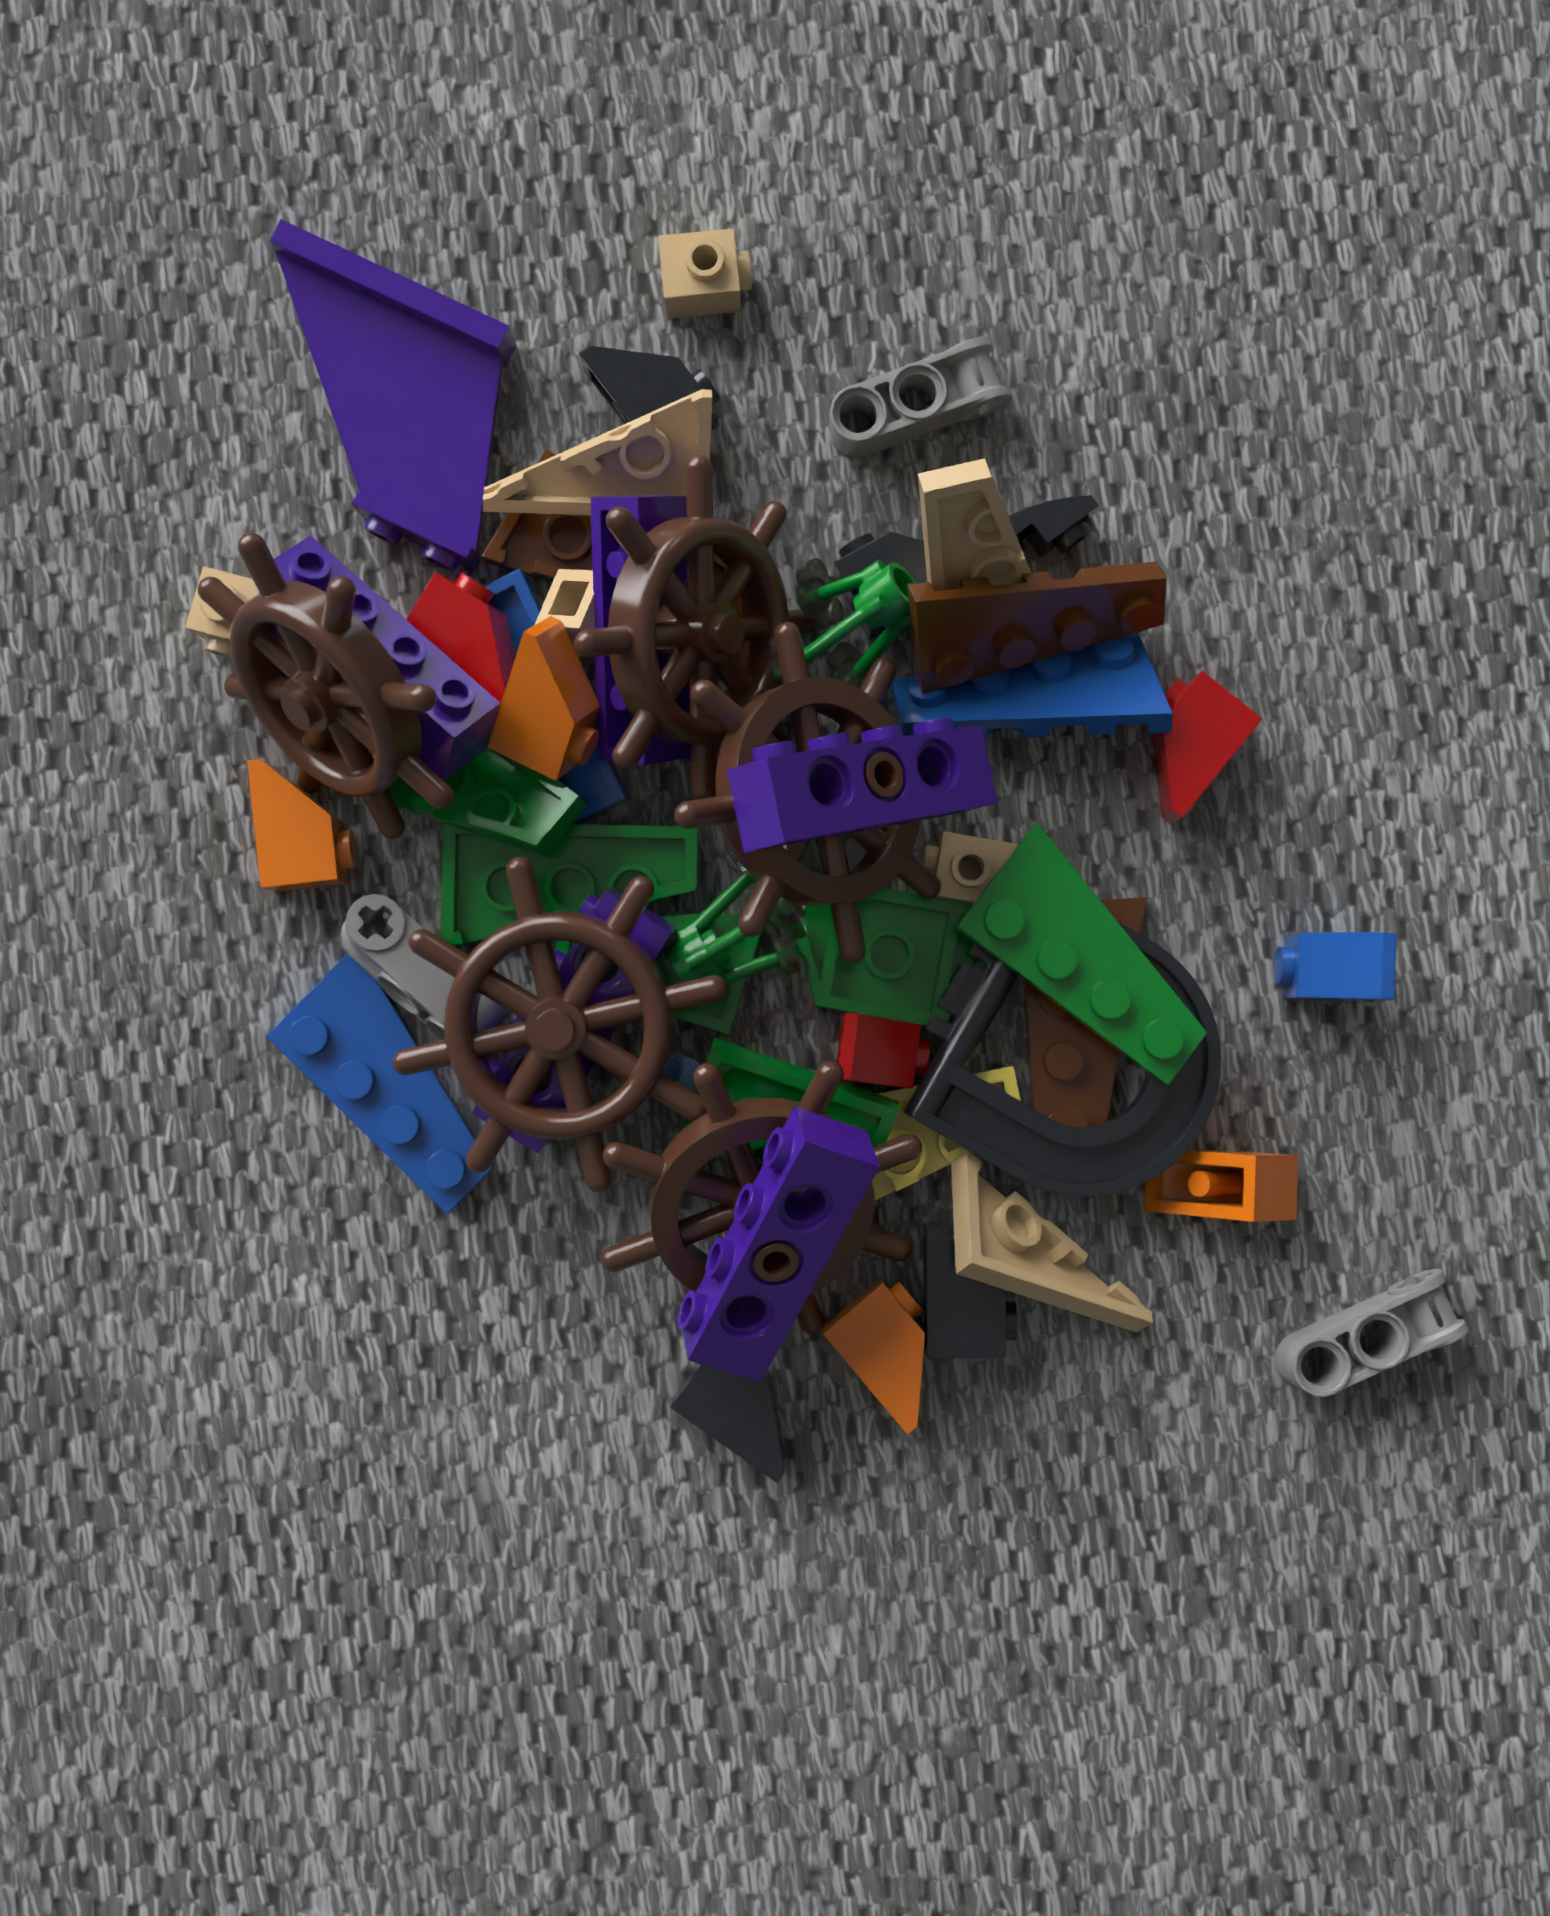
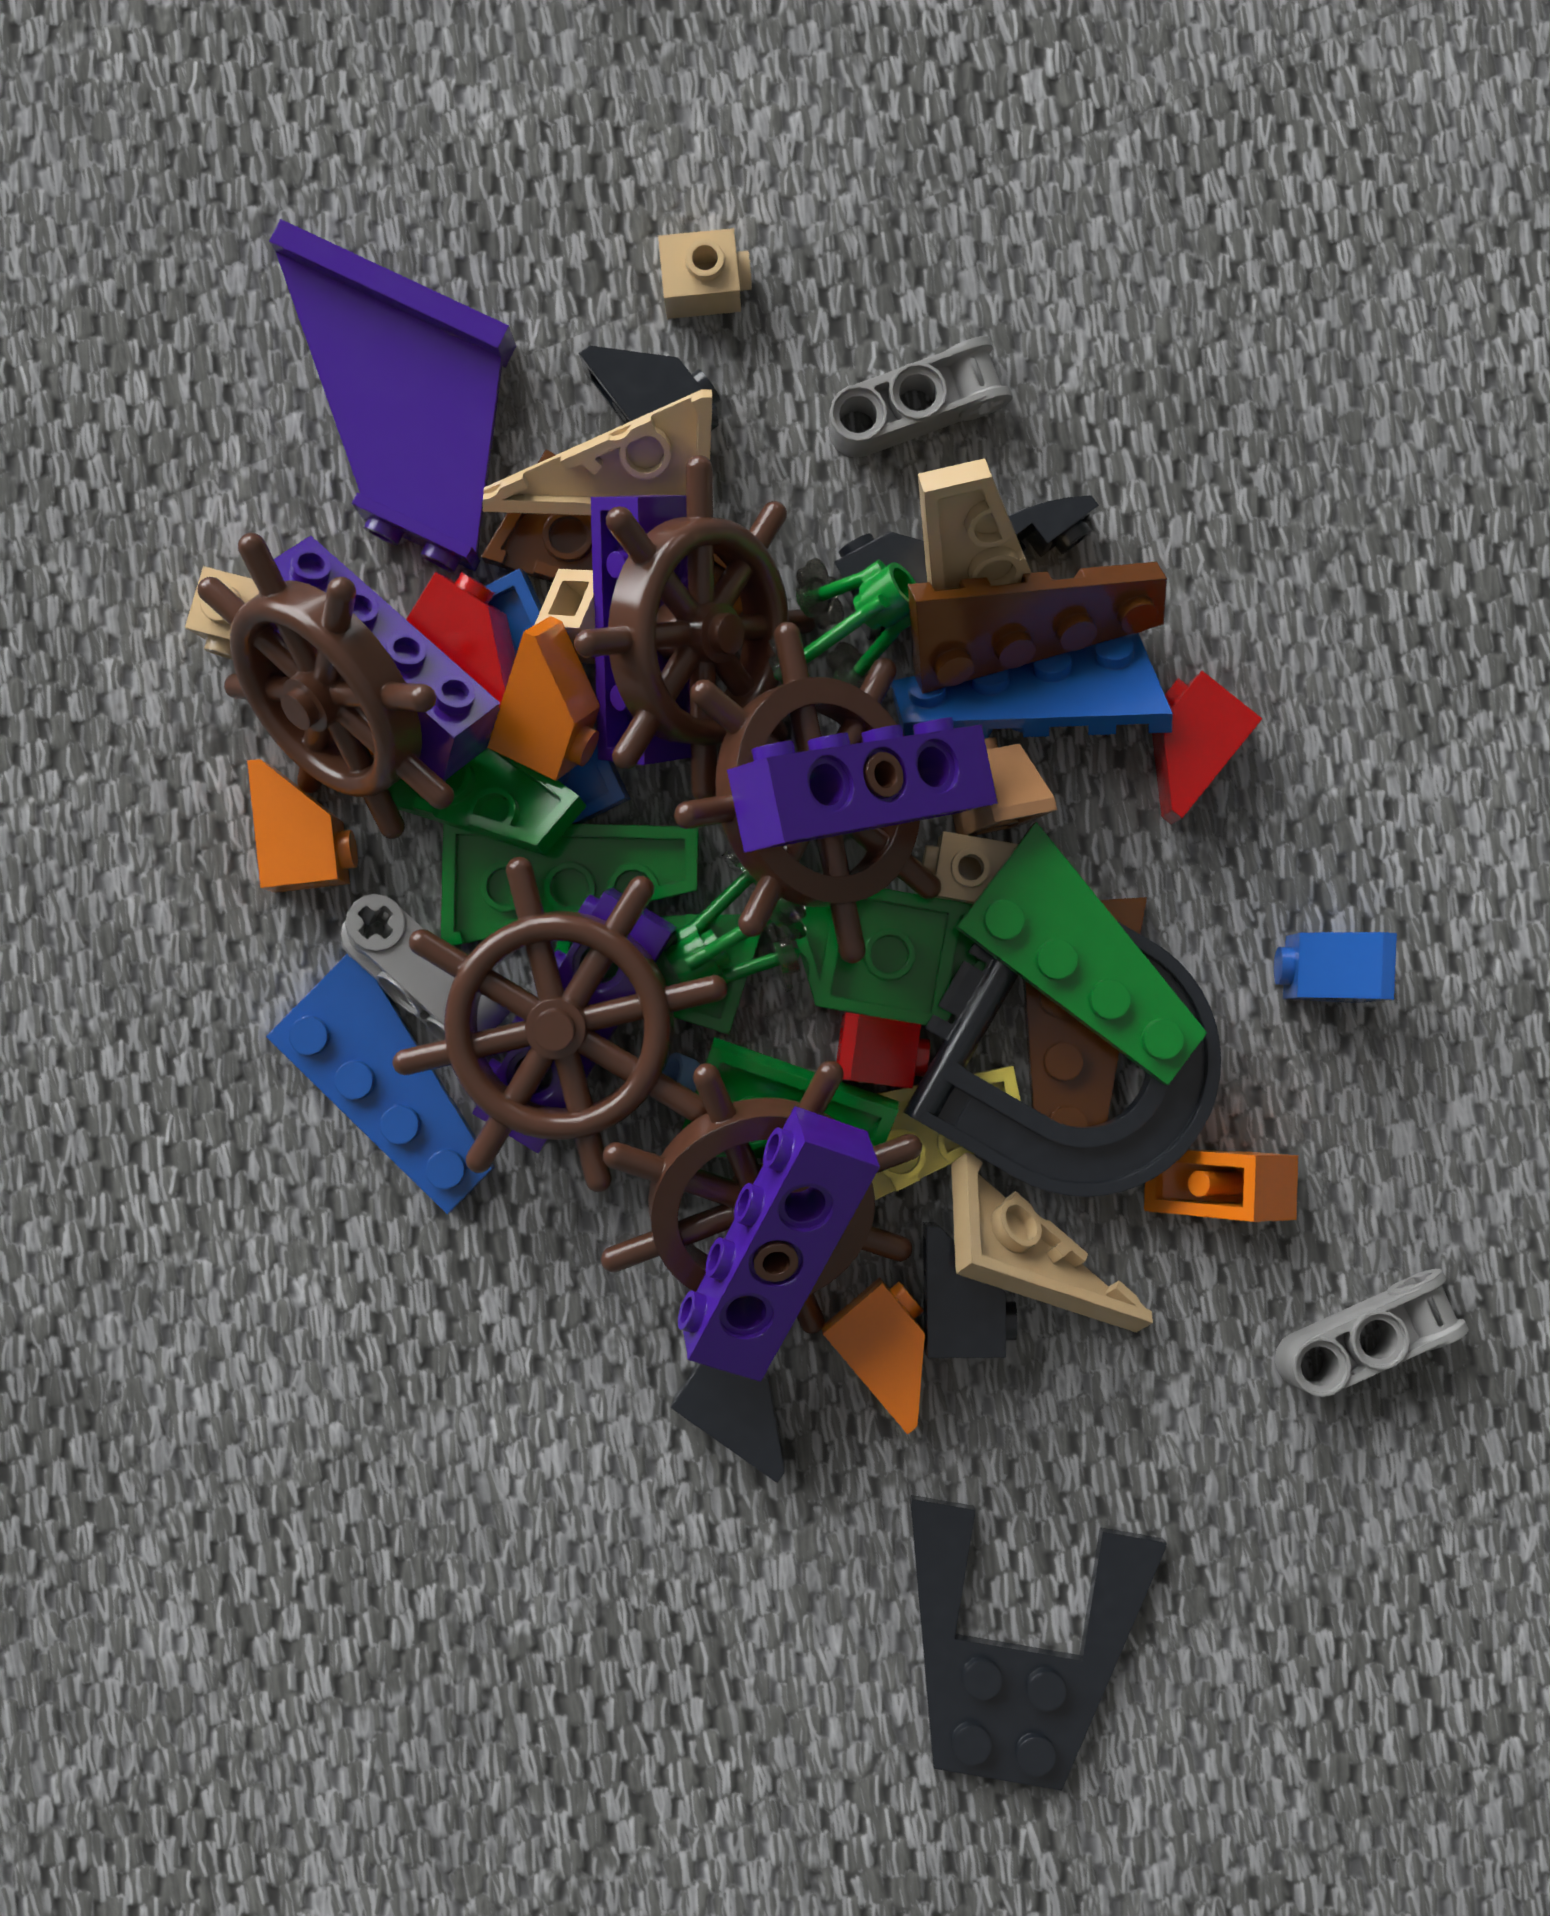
none -> black wing [910,1495,1167,1791]
none -> medium nougat slope [952,737,1057,836]

